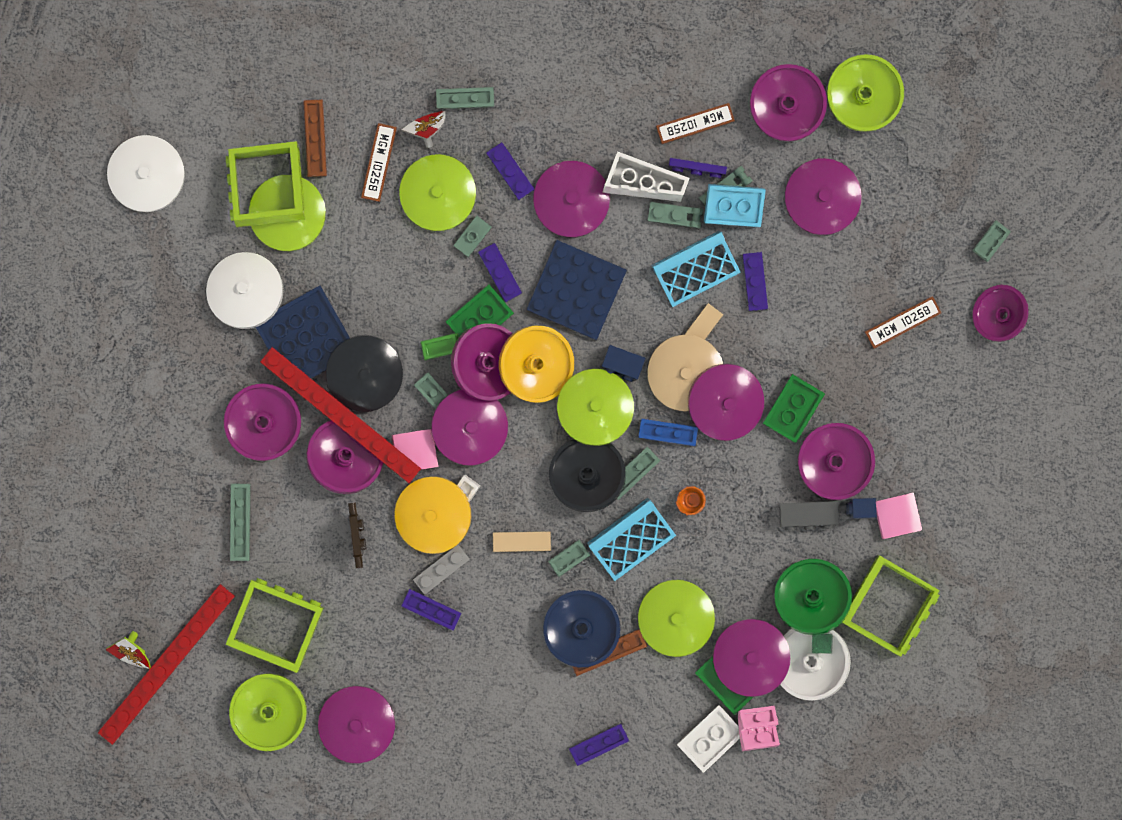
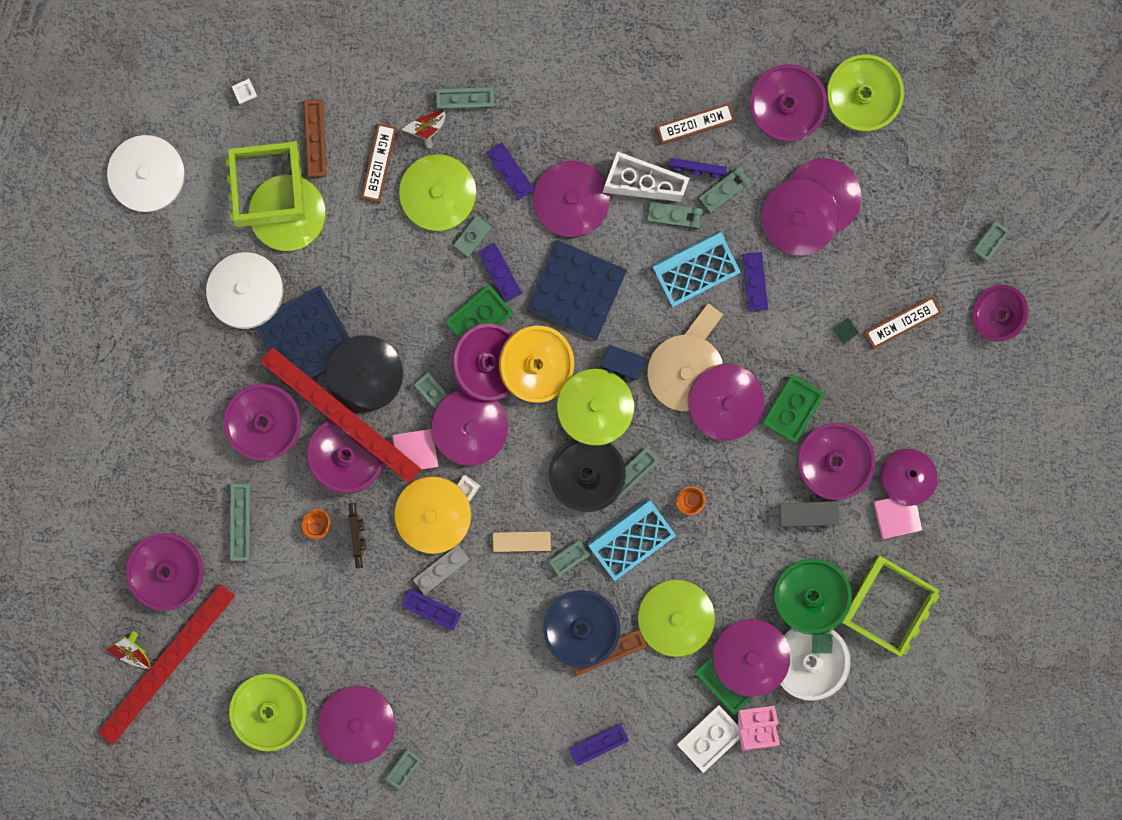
lime window [226,578,324,673] -> none
bright green tile [421,333,459,360] -> none
blue plate [638,419,698,446] -> none
medium azure plate [704,184,766,227] -> none
dark blue brick [846,498,877,518] -> none
none -> magenta dish [126,533,204,611]
none -> white plate [232,79,257,105]
none -> orange hair [301,509,331,540]
none -> sand green plate [385,748,423,790]
none -> magenta dish [762,178,839,255]
none -> clear green tile [832,318,859,344]
none -> magenta dish [880,449,938,506]

